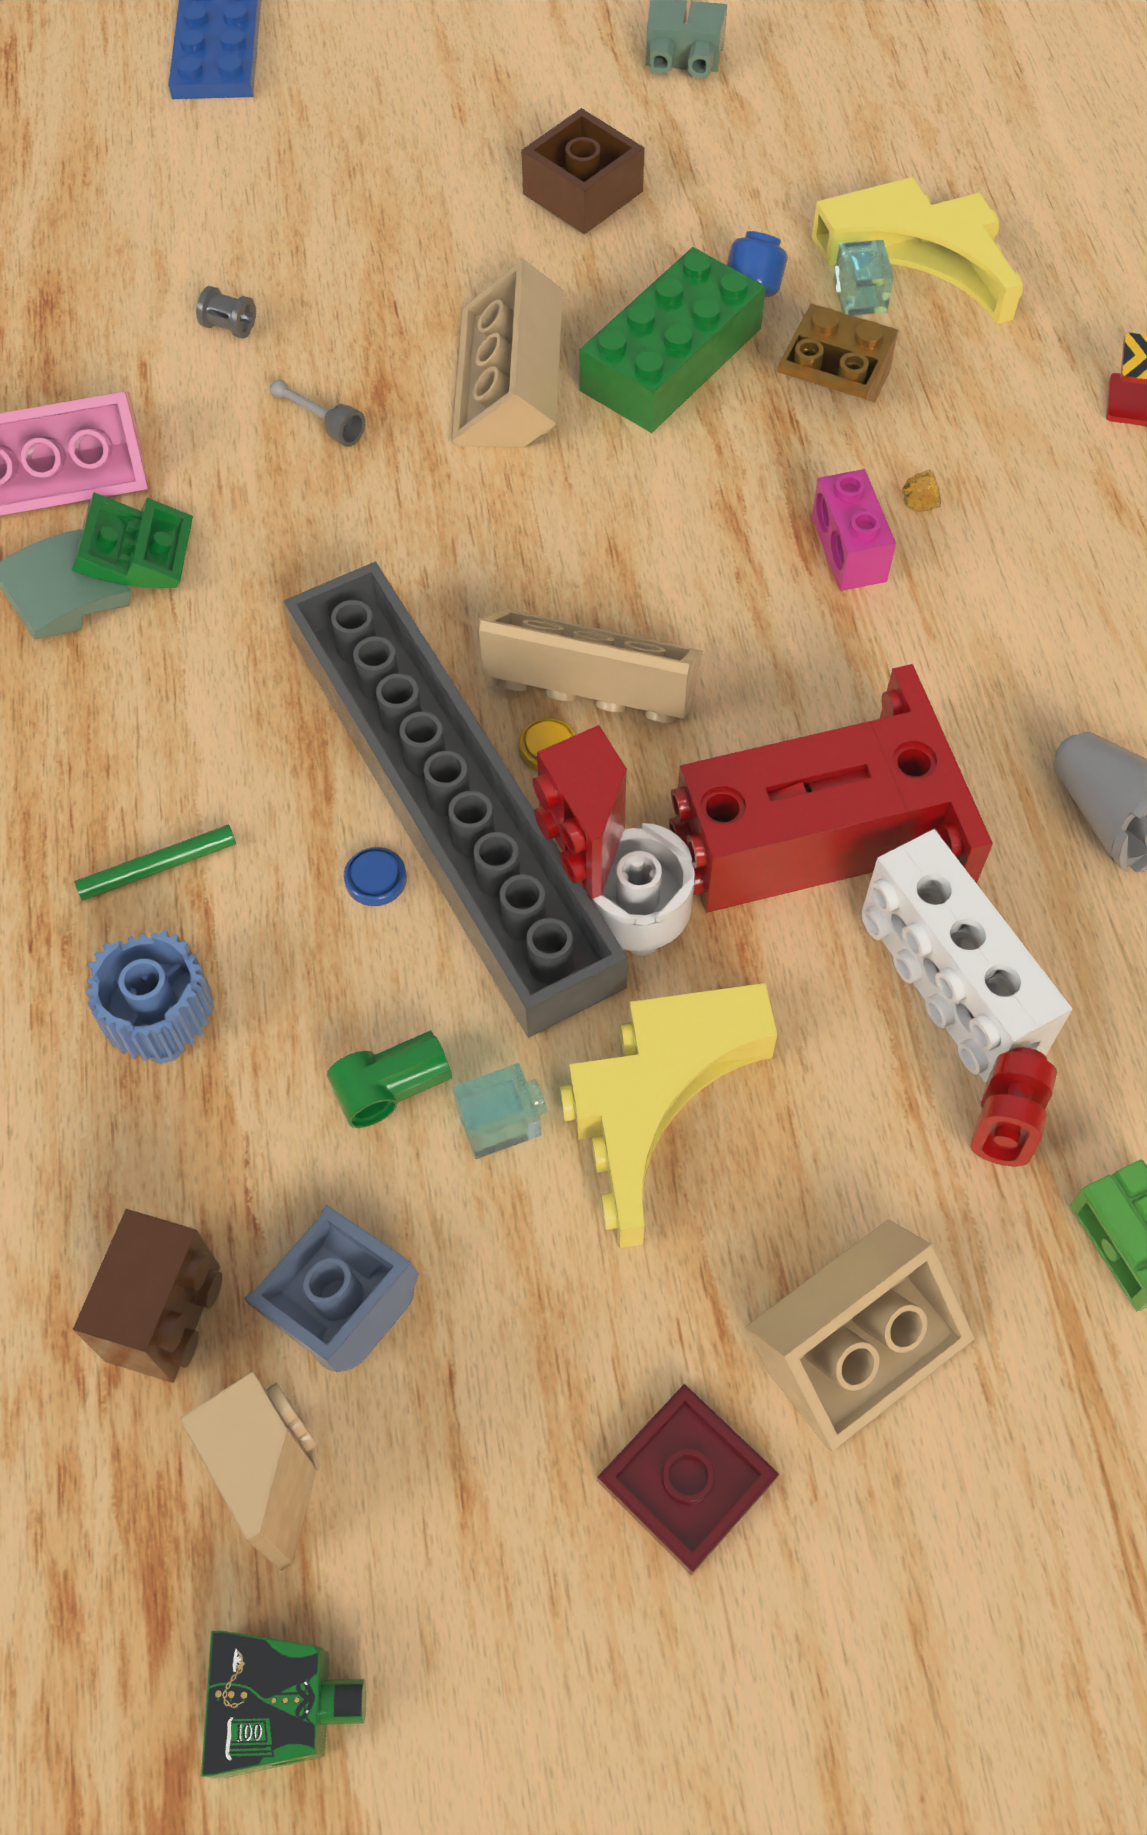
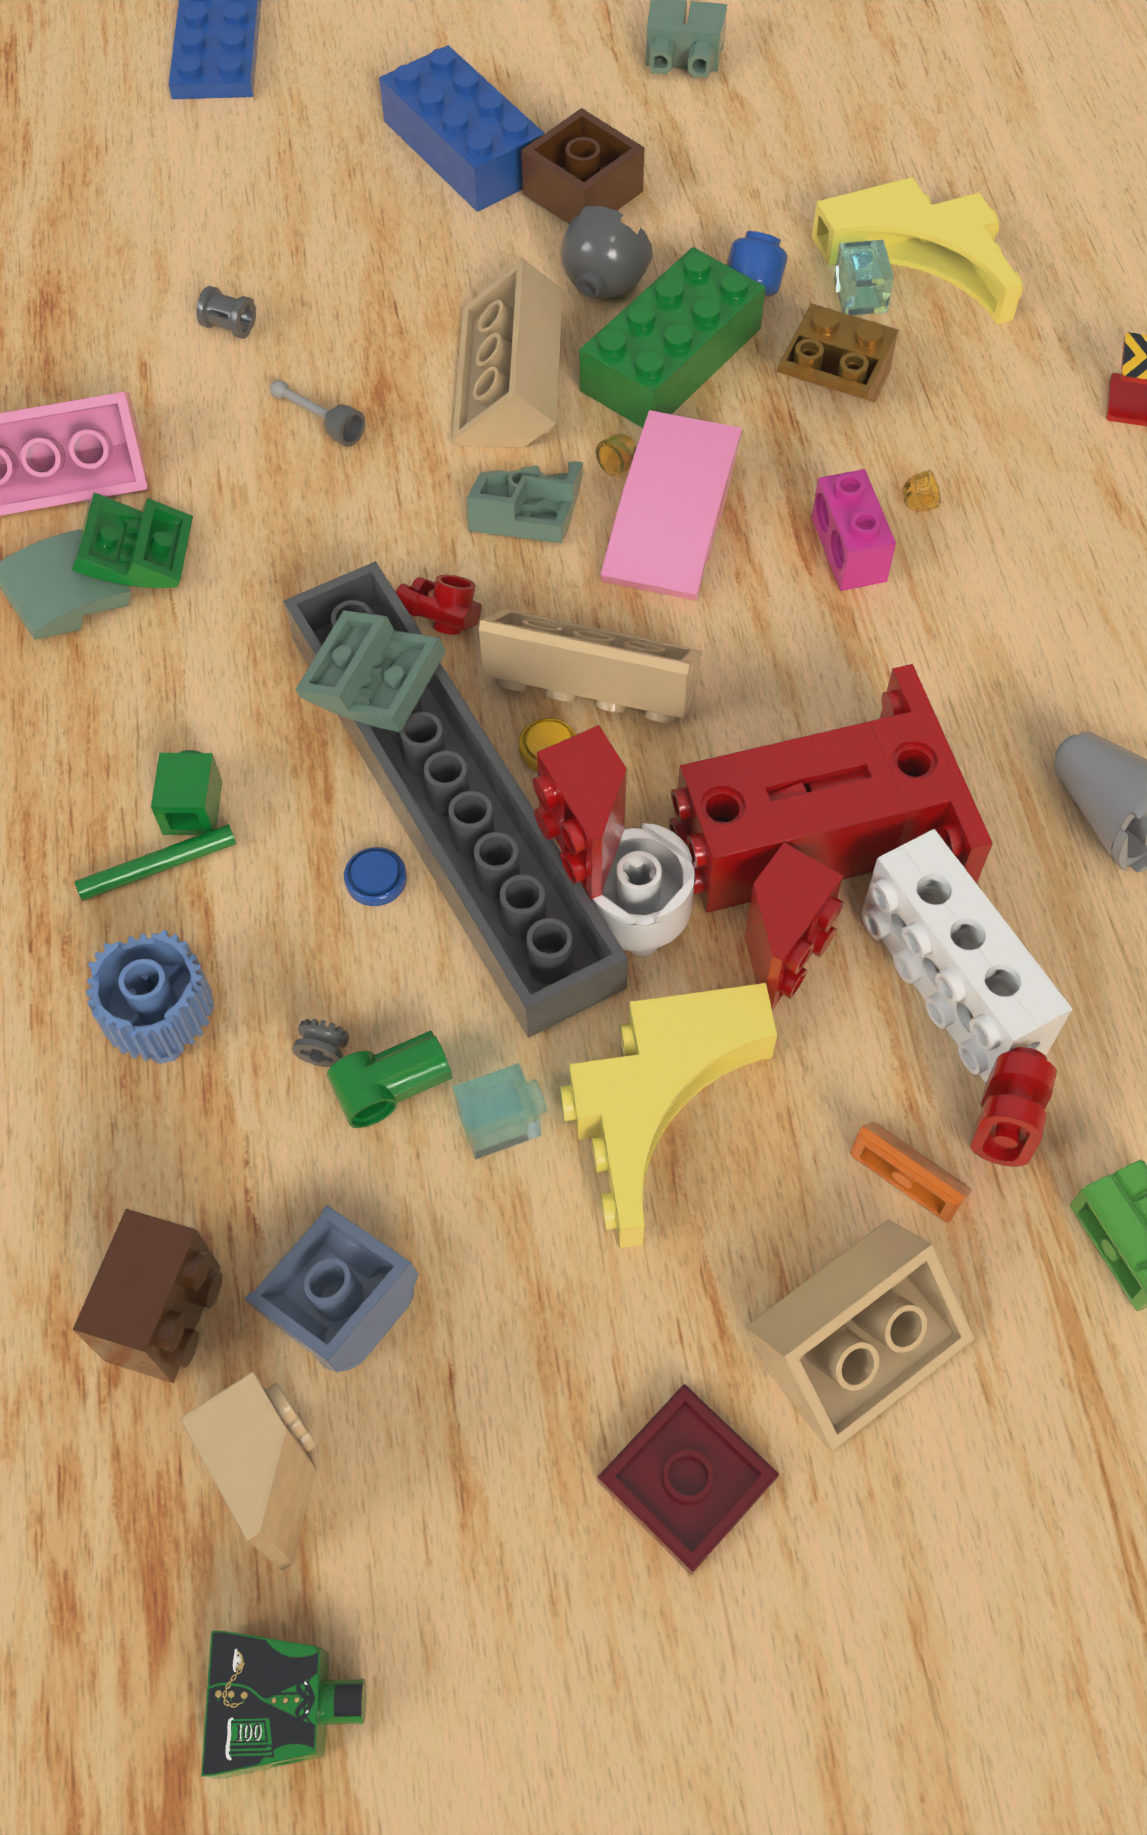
none -> green brick [151,750,223,835]
none -> dark grey bush [292,1019,349,1067]
none -> sand green slope [295,610,446,732]
none -> blue piece [379,45,545,212]
none -> red plate [395,574,482,635]
none -> sand green slope [467,461,583,543]
none -> dark grey cylinder [561,206,653,299]
none -> clear yellow hinge [596,433,637,476]
none -> bright pink slope [600,410,742,601]
none -> red slope [744,842,844,1010]
none -> orange slope [850,1122,972,1223]

